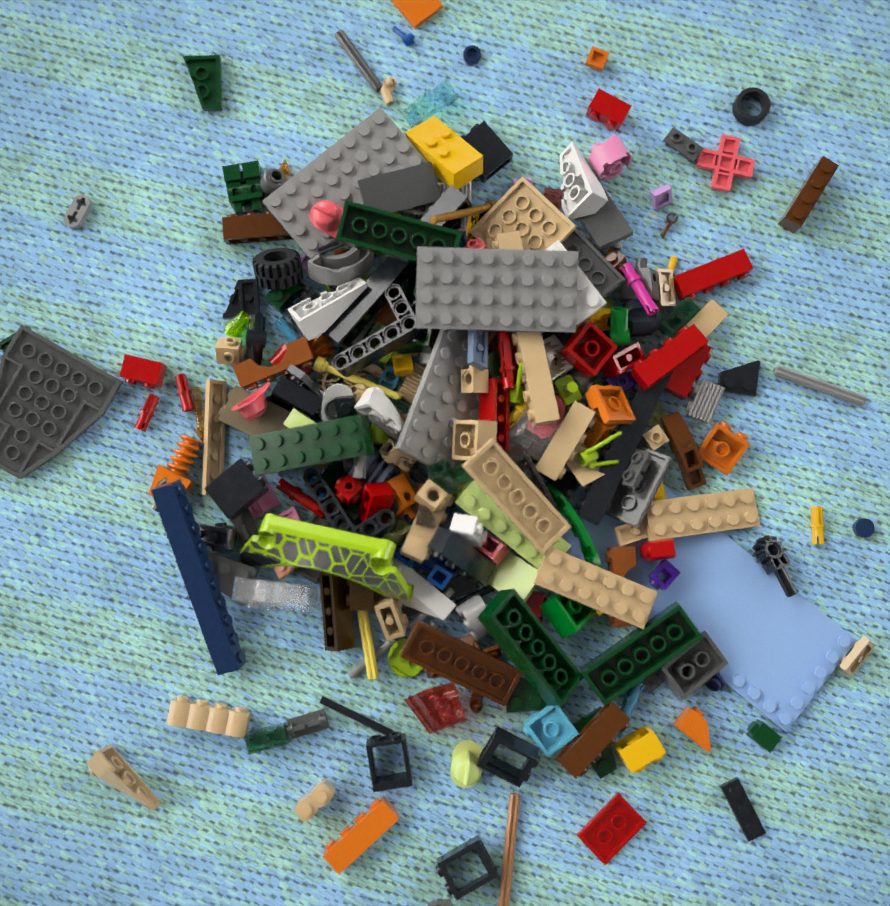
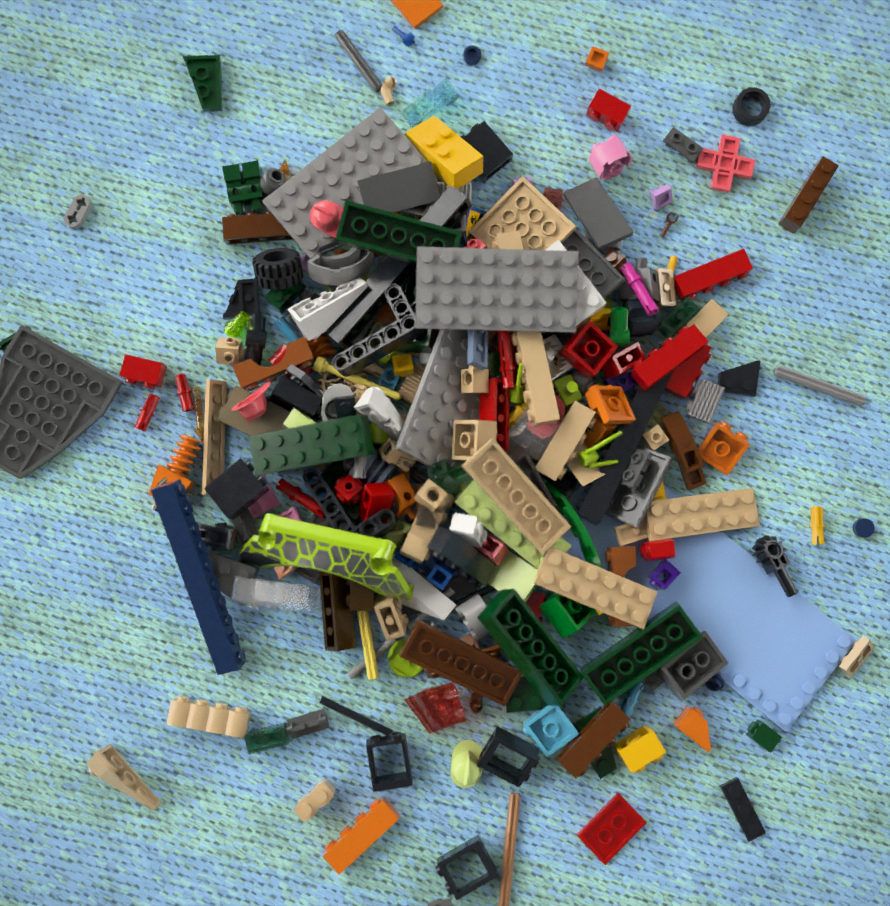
pearl gold bar [430,200,498,224] -> none
white wedge [560,142,608,220] -> none

